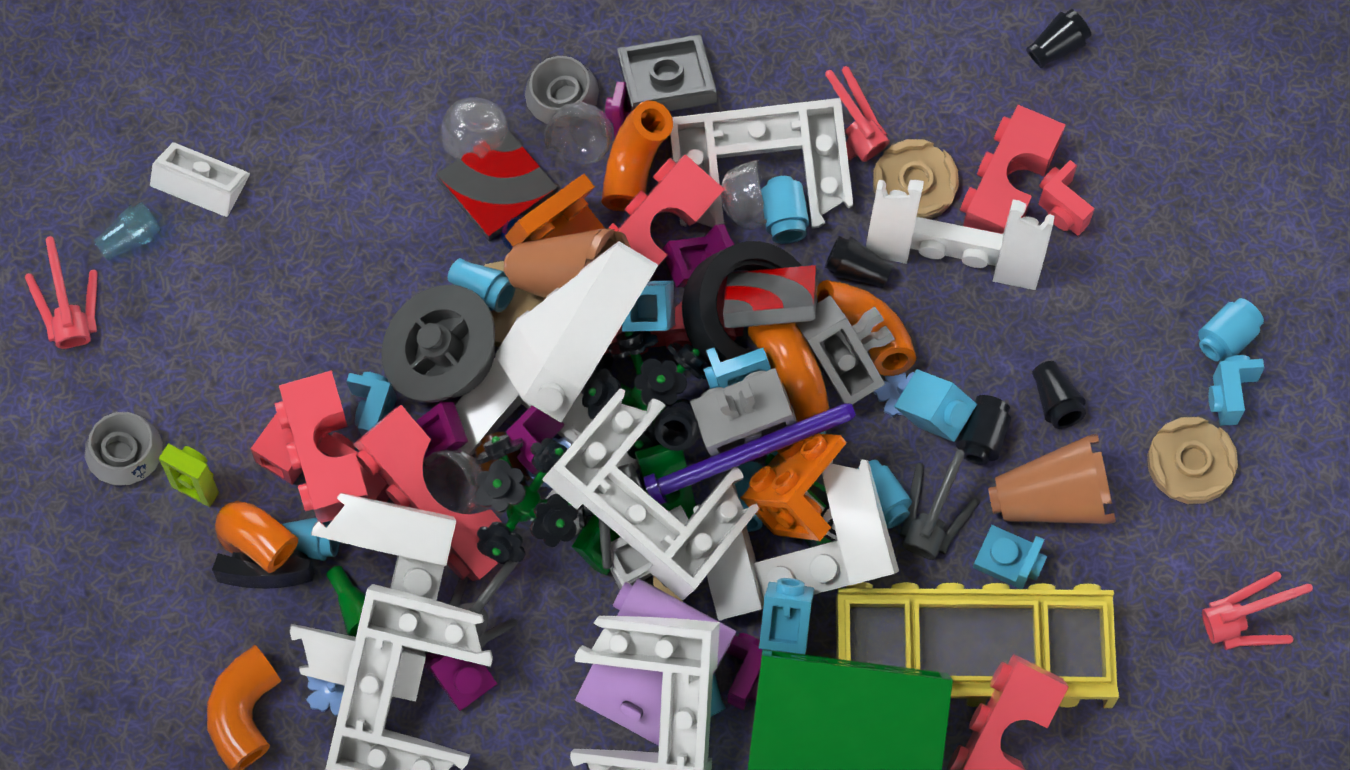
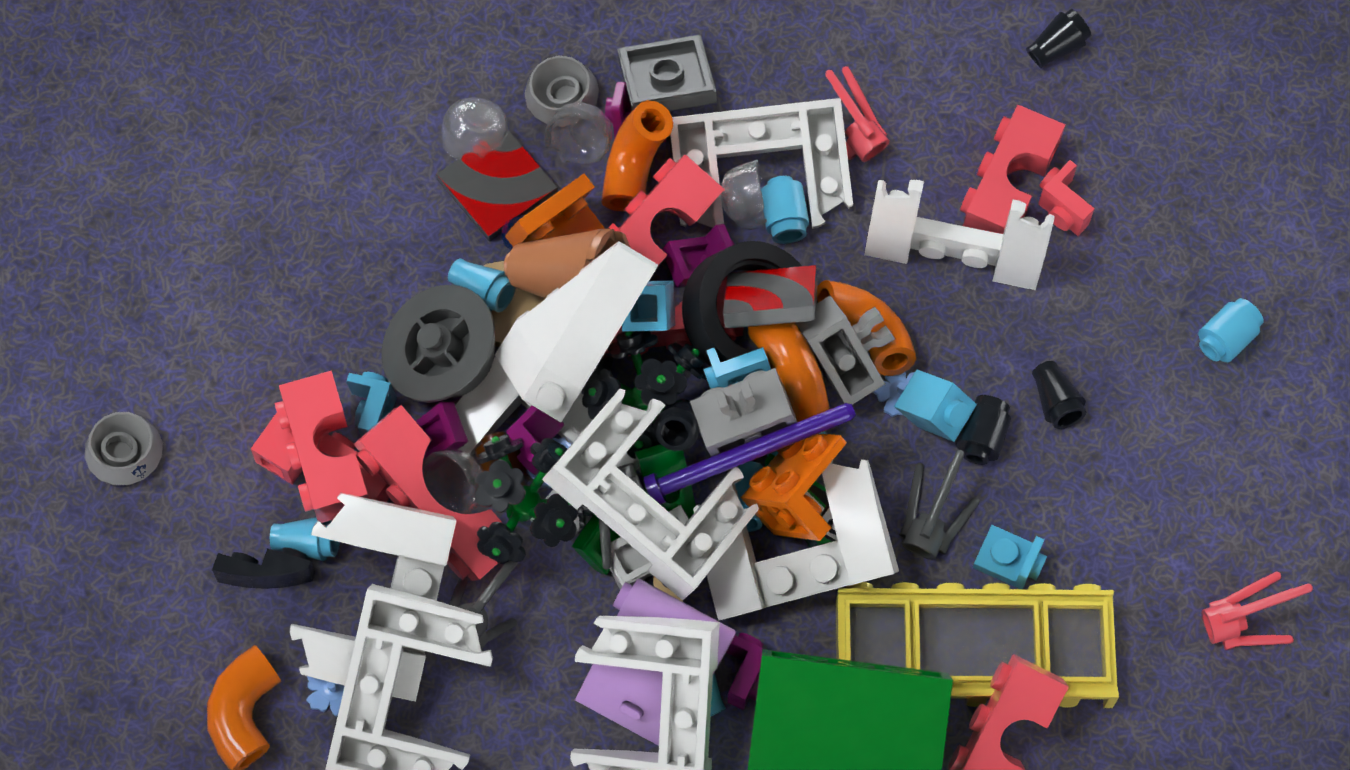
coral plant [25,236,98,349] -> none
clear light blue cone [94,201,162,261] -> none
white slope [150,142,250,217] -> none
lime plate [159,443,219,508] -> none
orange cylinder [215,501,299,573] -> none
green cone [326,566,366,637] -> none
magenta bracket [424,652,497,711] -> none
medium azure bracket [759,578,814,654] -> none
black cone [825,236,893,288] -> none
medium azure brick [857,460,912,528] -> none
tan tile [873,139,959,219] -> none
nougat cone [988,433,1116,524] -> none
tan tile [1147,417,1238,504] -> none
medium azure bracket [1208,355,1265,426] -> none

